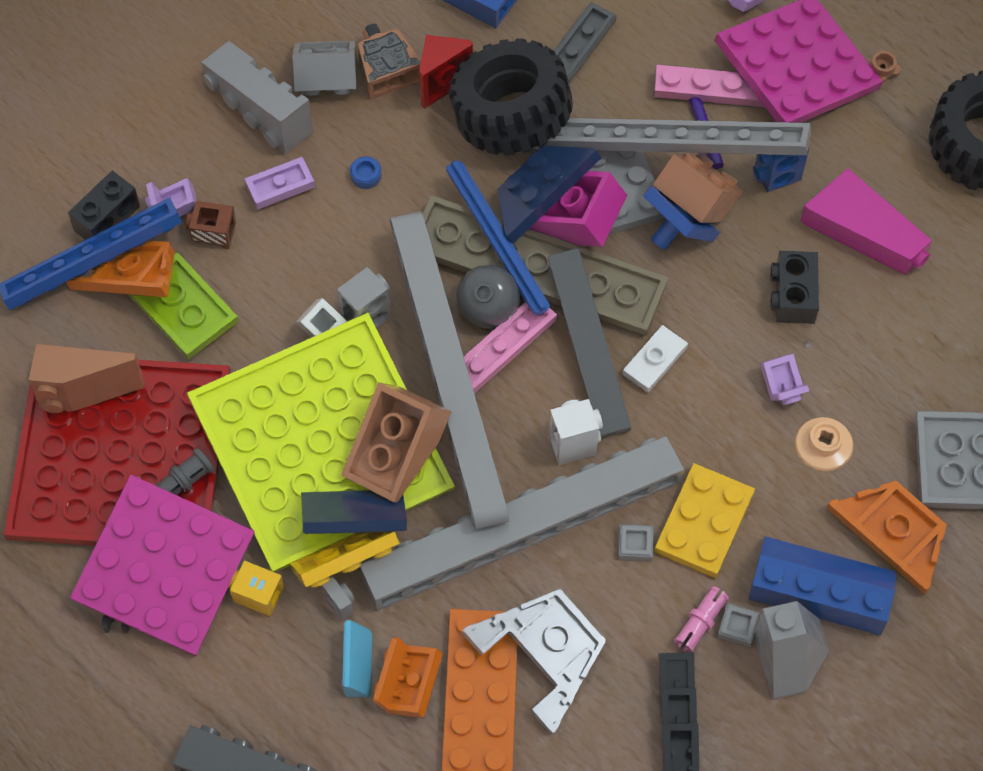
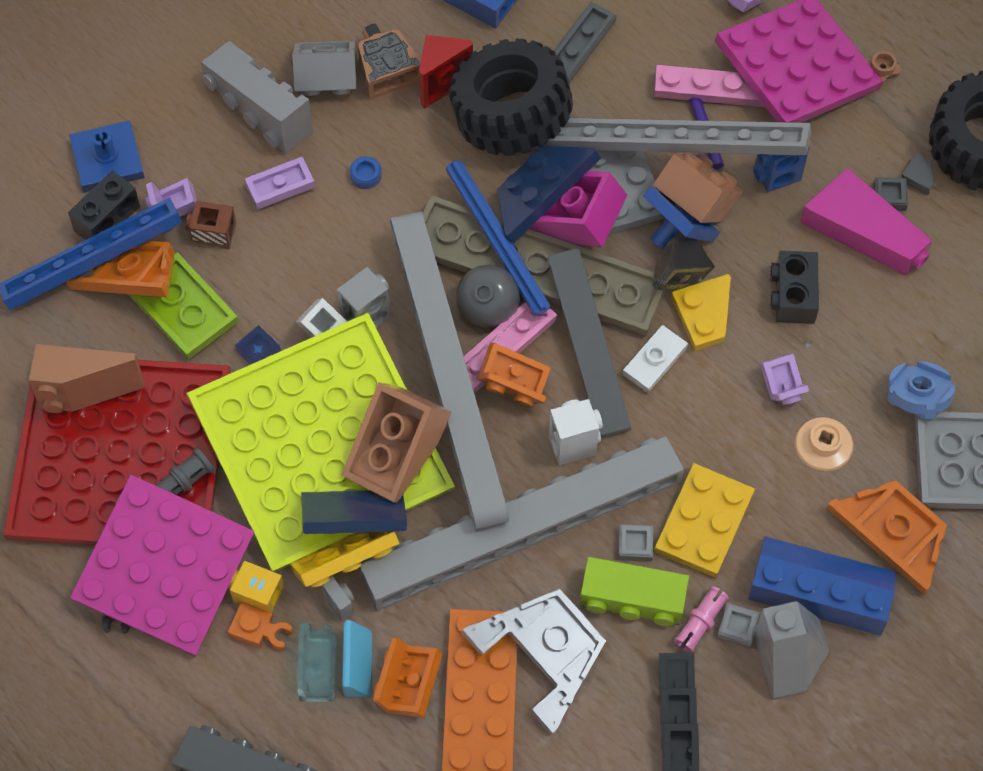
none -> blue tile [69,120,145,193]
none -> orange plate [227,602,293,651]
none -> clear blue tile [234,325,281,365]
none -> clear light blue hinge [297,623,337,701]
none -> orange bracket [476,343,551,407]
none -> lime brick [580,557,689,626]
none -> clear smoke slope [653,237,715,290]
none -> yellow wing [671,274,731,352]
none -> dark grey tile [874,177,908,211]
none -> medium blue plate [888,361,955,420]
none -> dark grey tile [901,152,934,195]

